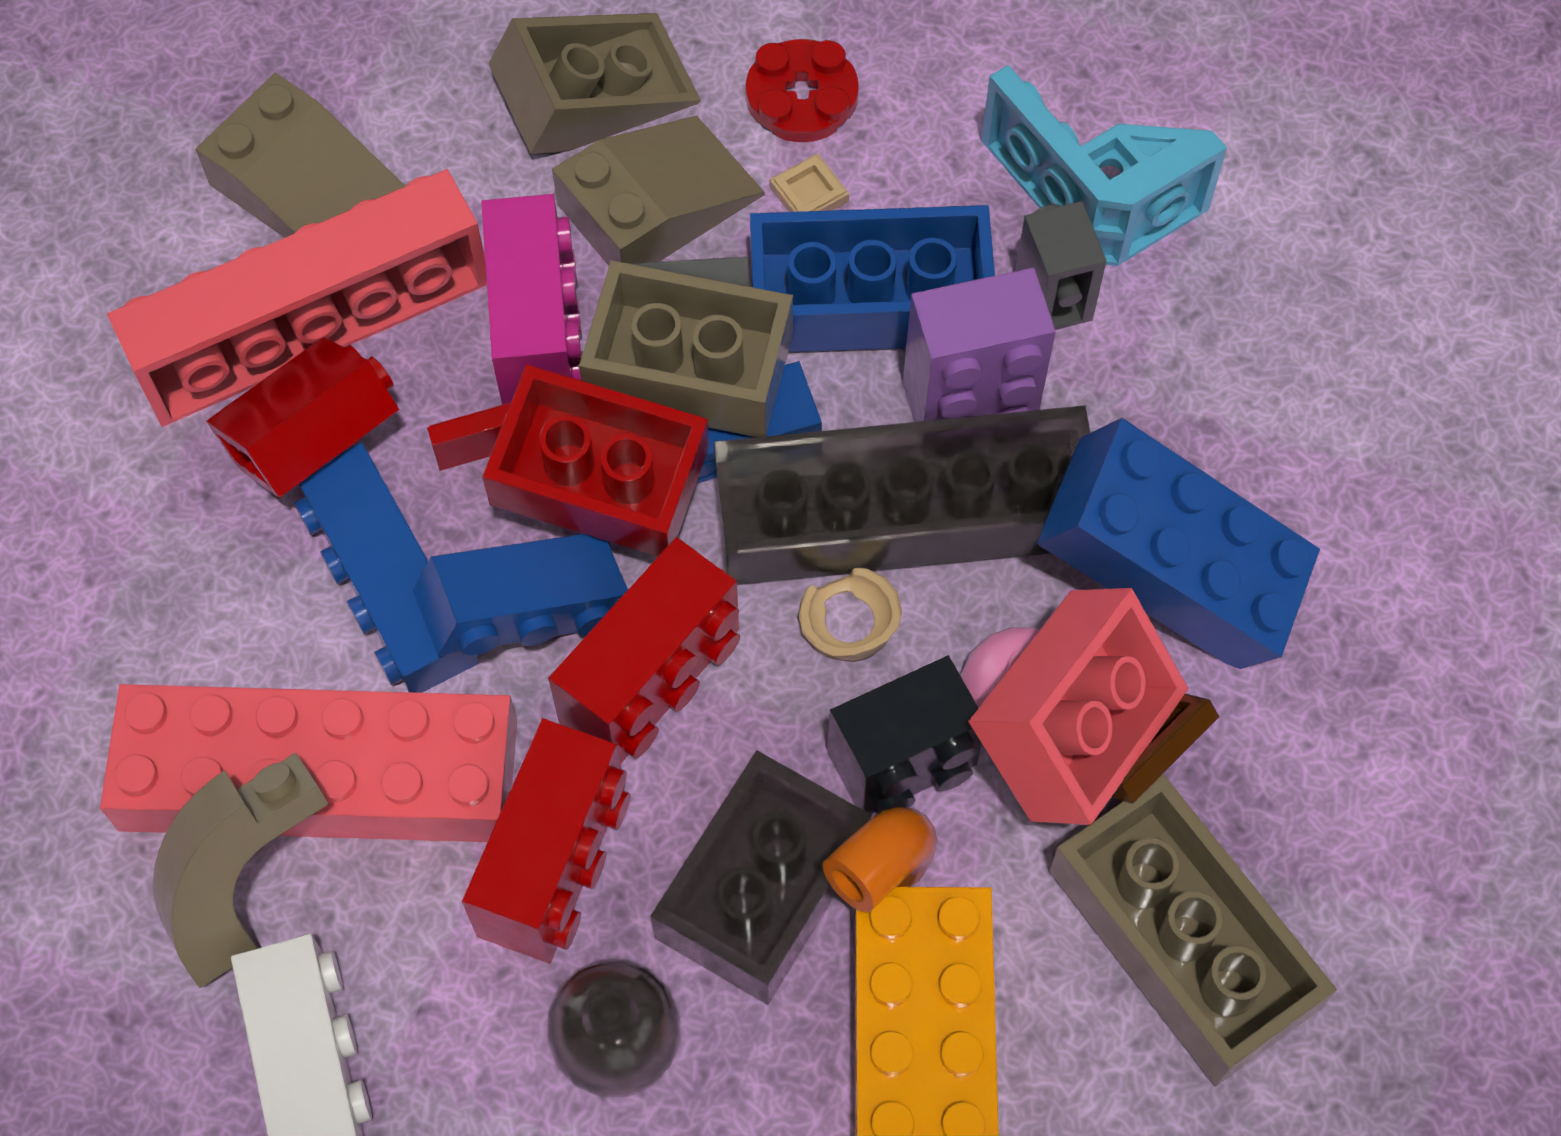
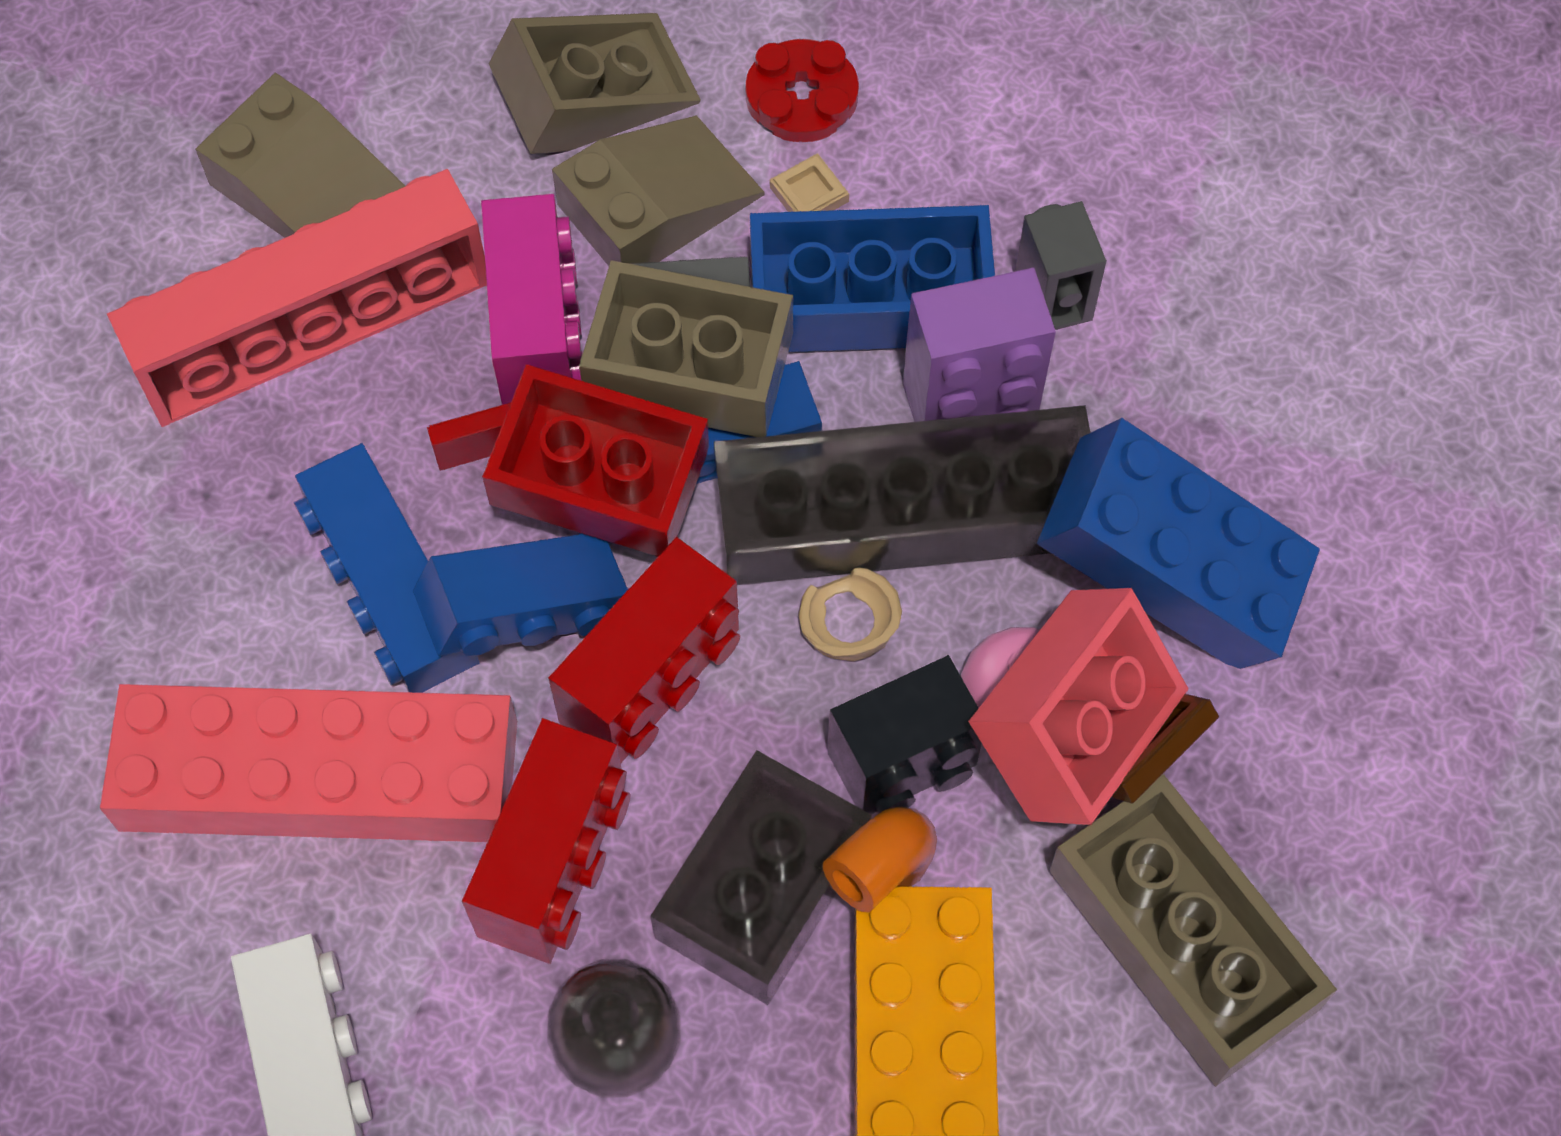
dark tan arch [153,752,329,988] -> none
red brick [206,336,400,498] -> none
medium azure bracket [981,65,1227,266] -> none

